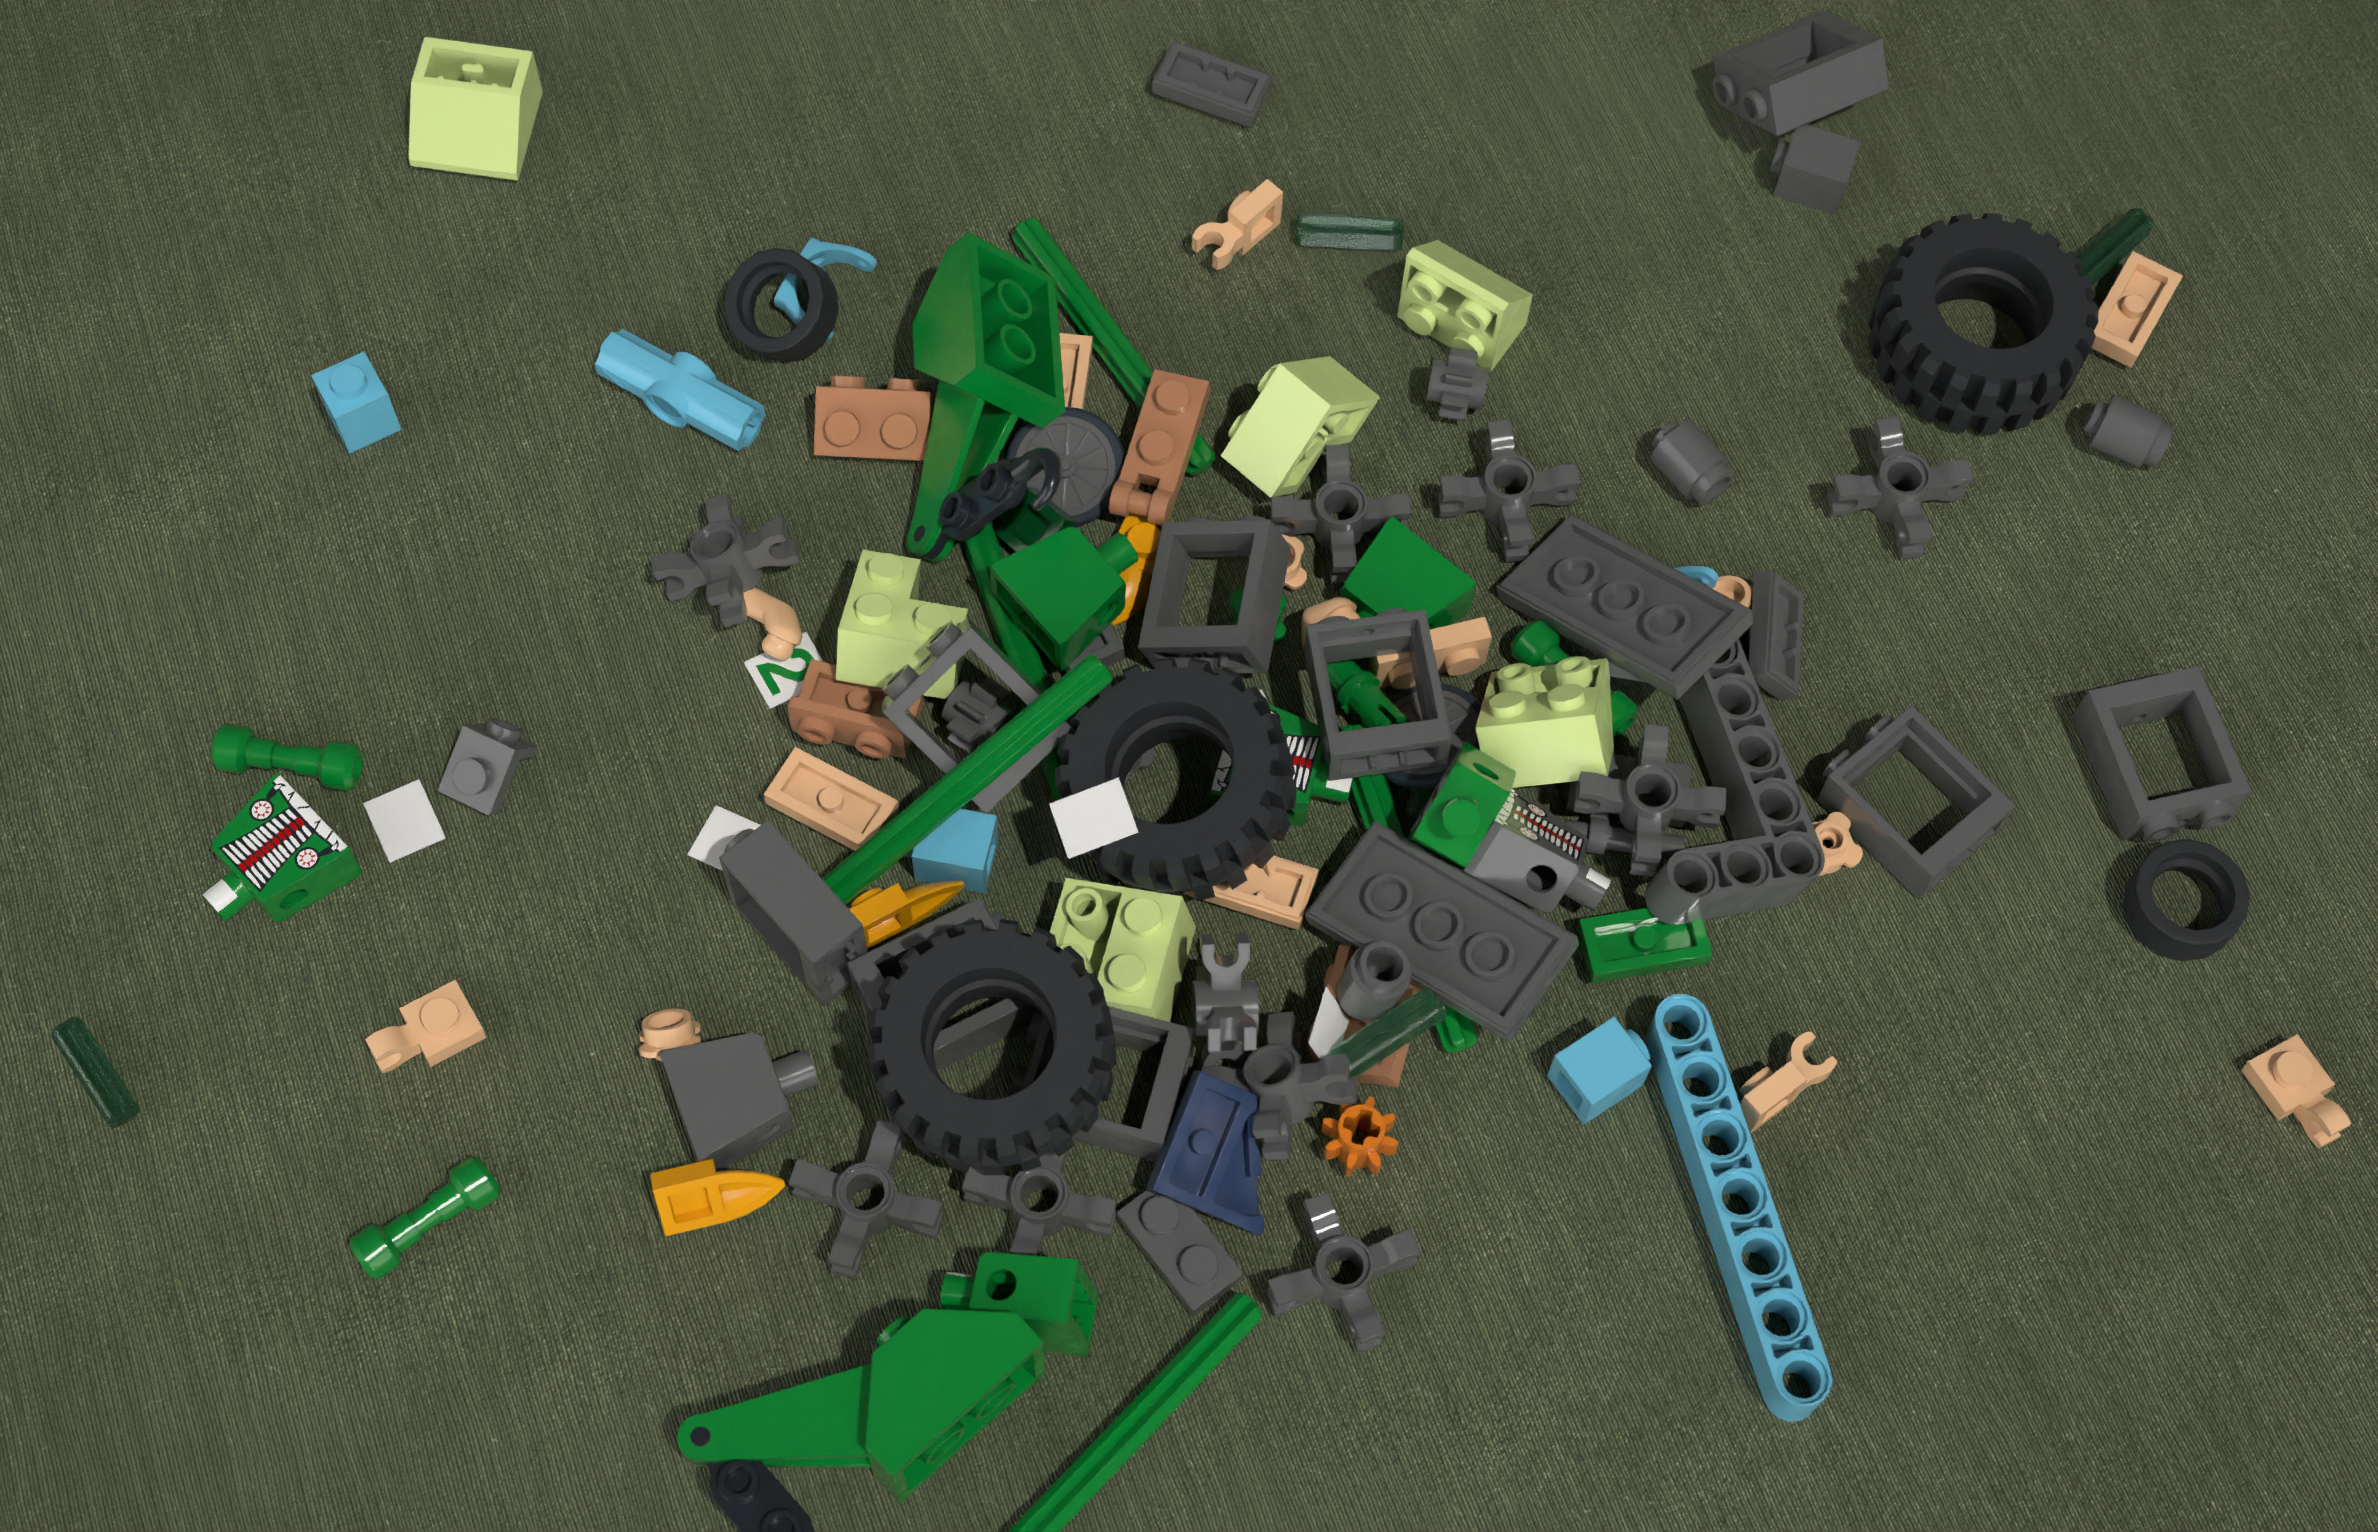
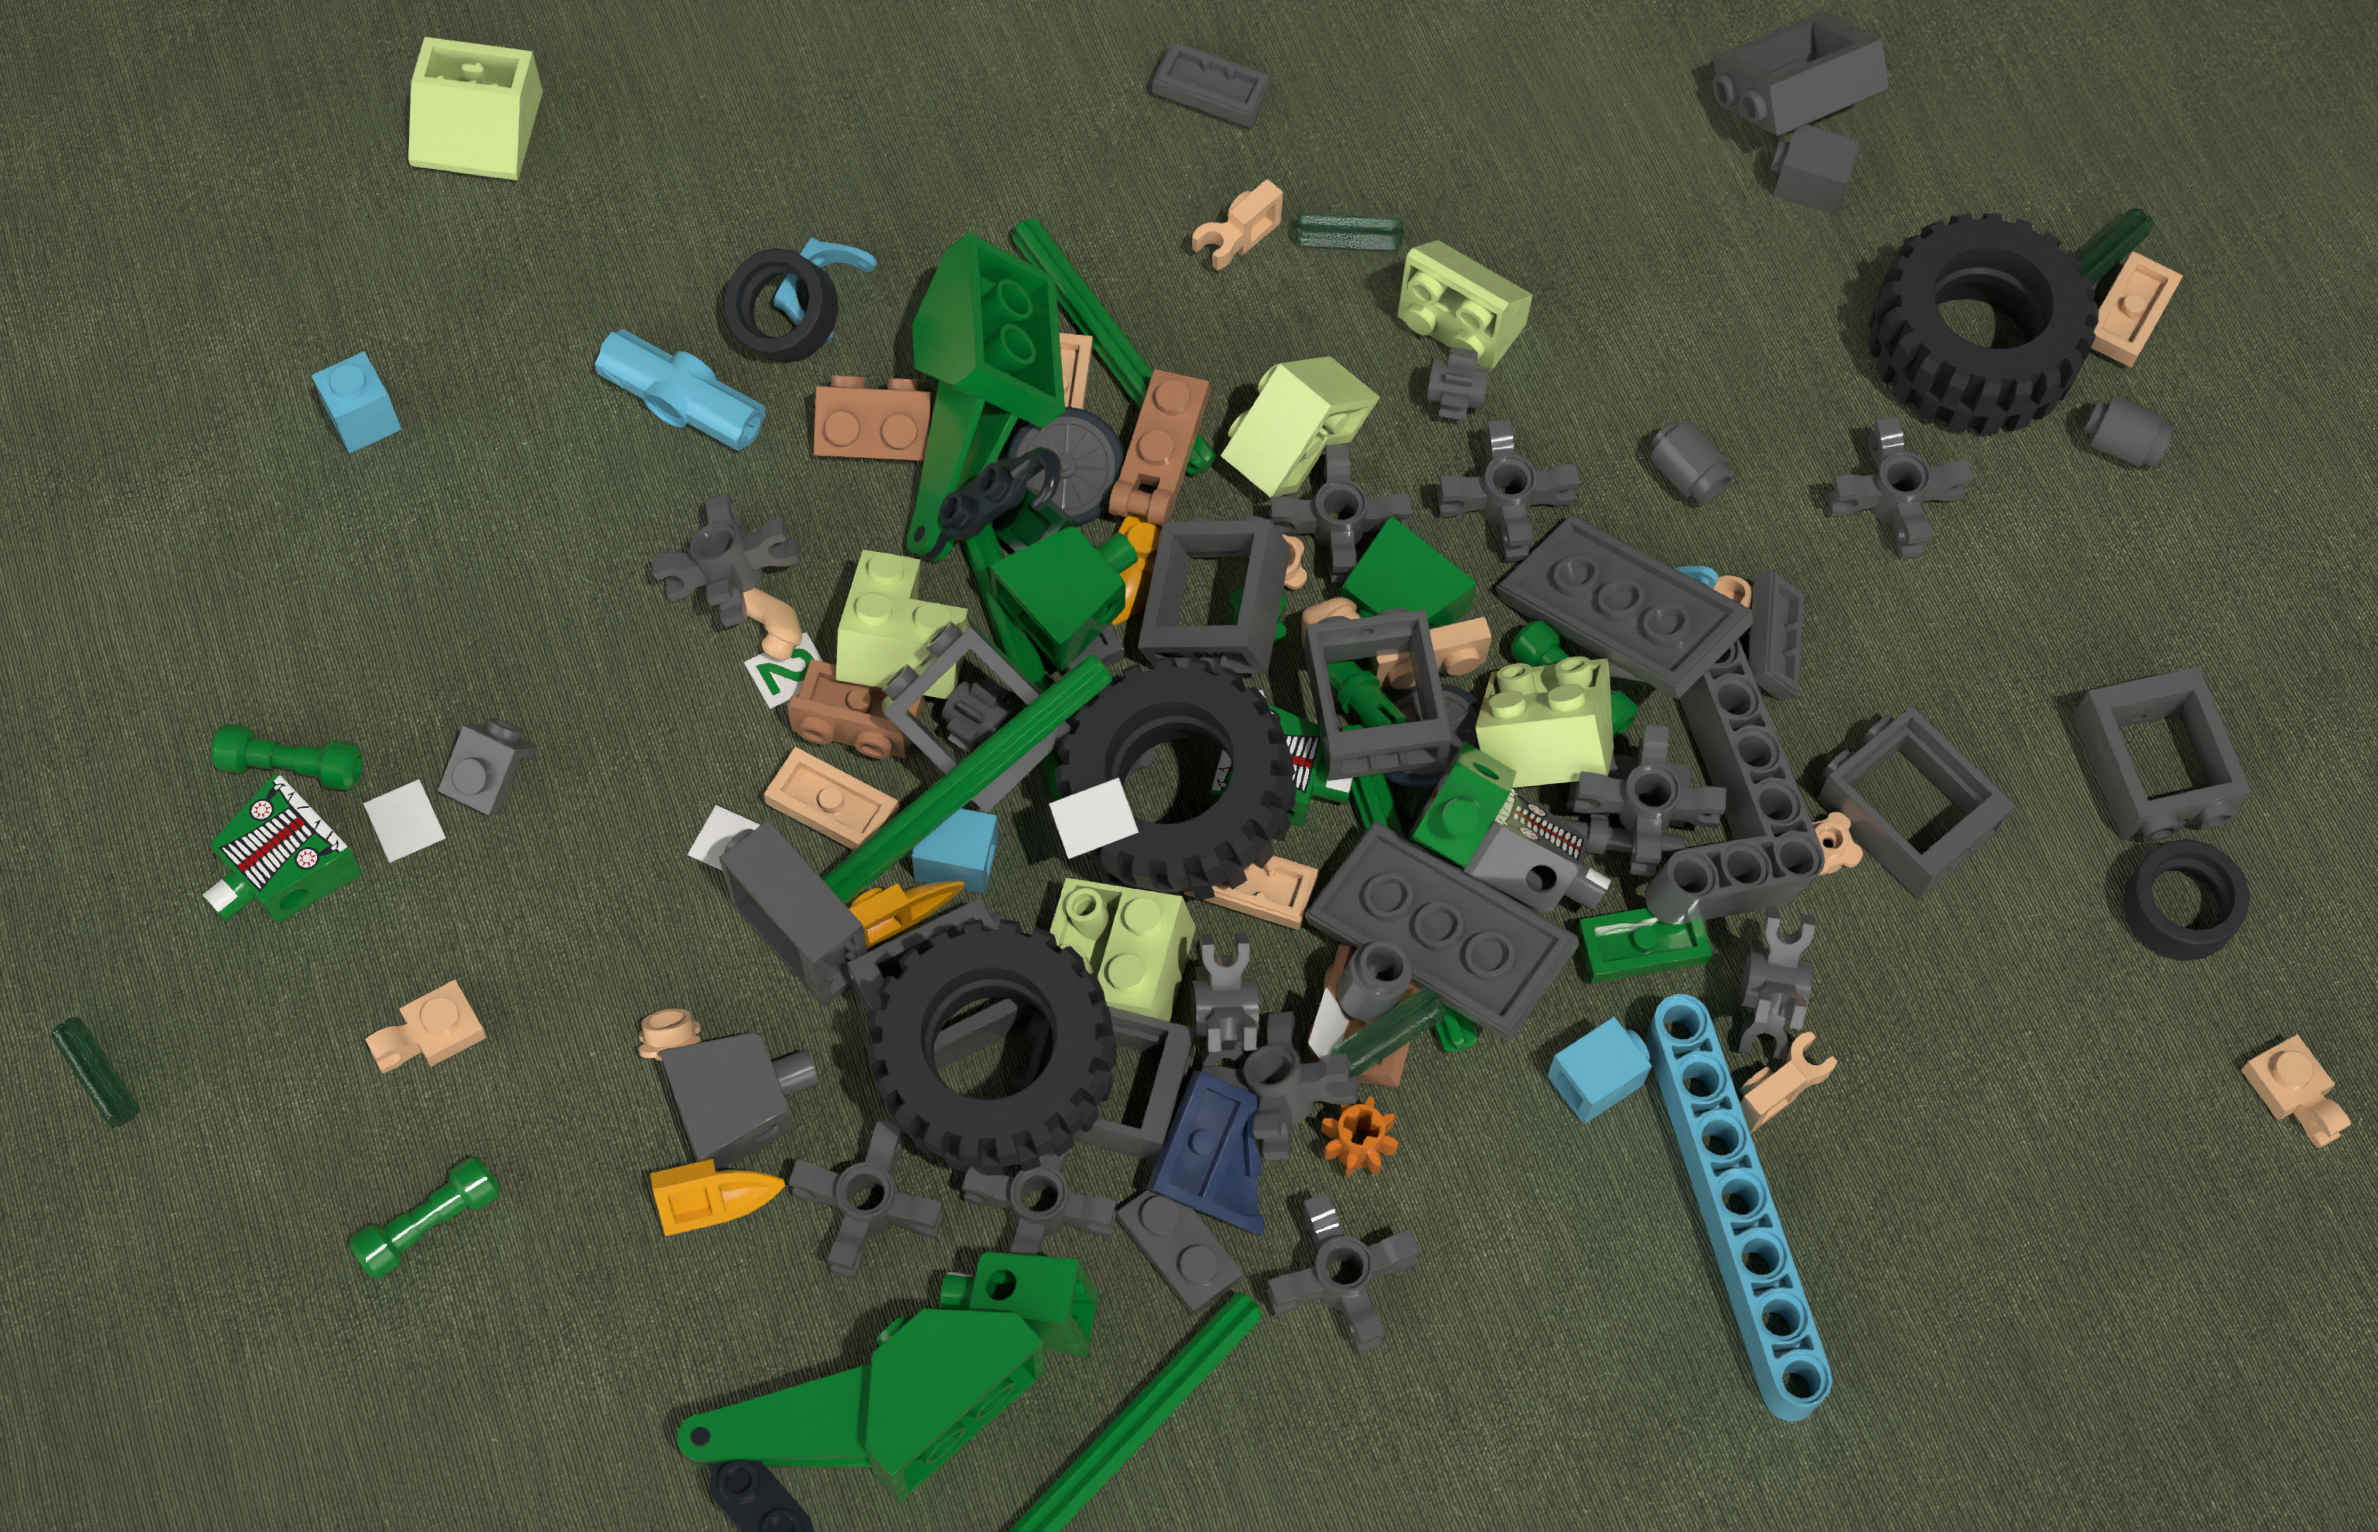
none -> dark grey pin [1738,908,1816,1059]

